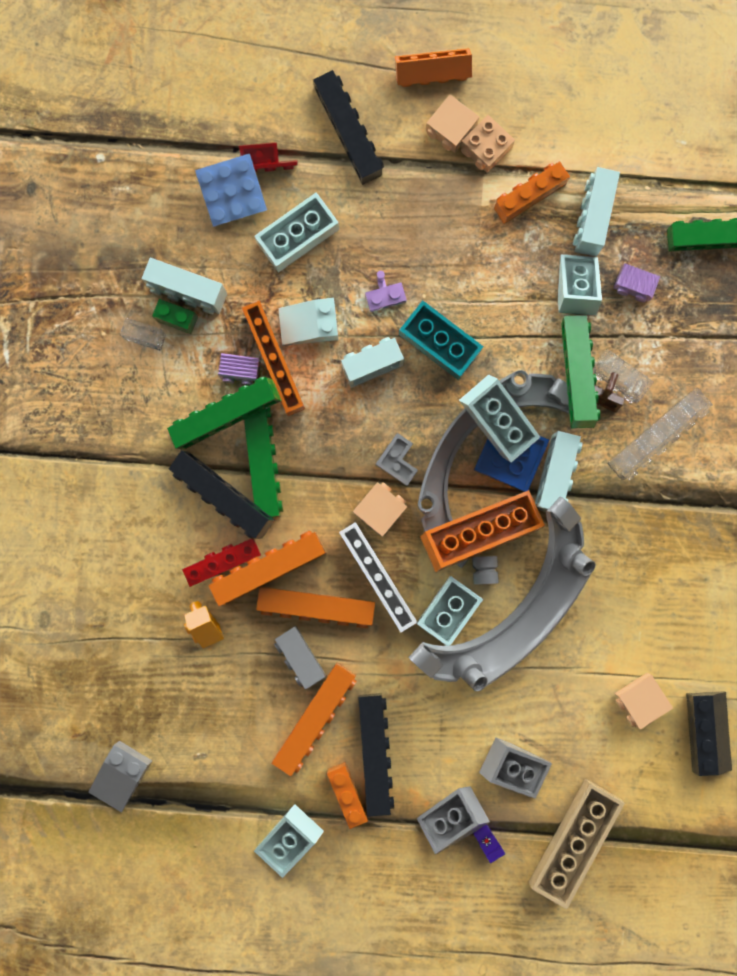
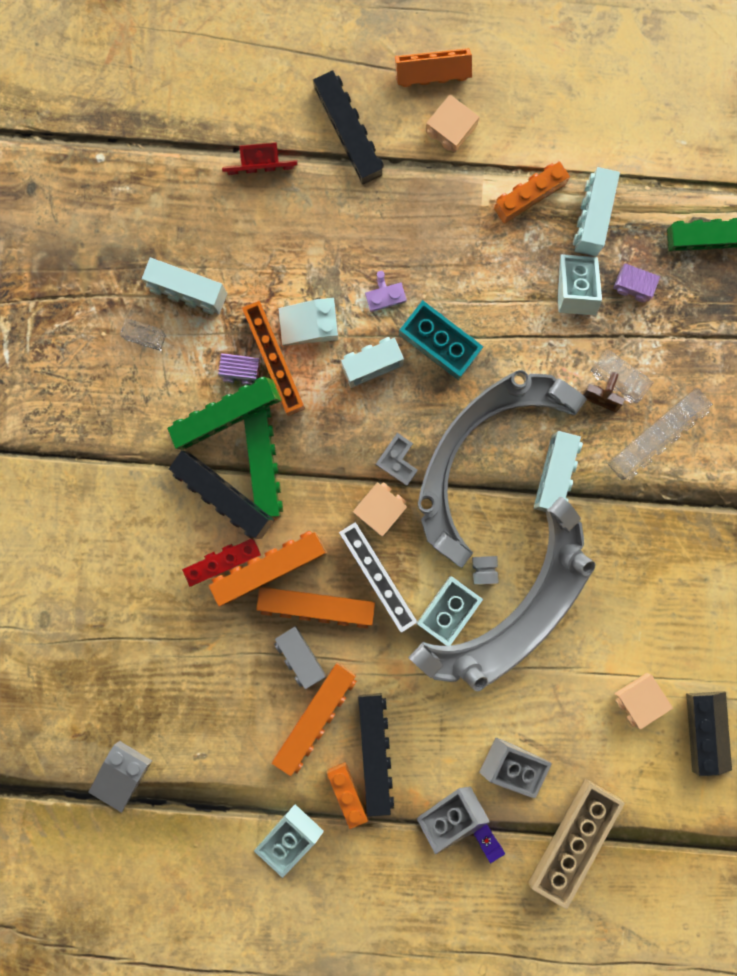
green brick [152,299,198,334] -> none
light orange brick [184,601,224,649] -> none
light blue plate [195,154,267,227] -> none
light aqua brick [254,192,339,273] -> none
orange brick [420,490,545,572] -> none
light aqua brick [459,375,540,462] -> none
light nougat brick [460,115,515,173] -> none
blue plate [474,436,549,492] -> none
brick [561,315,600,429] -> none

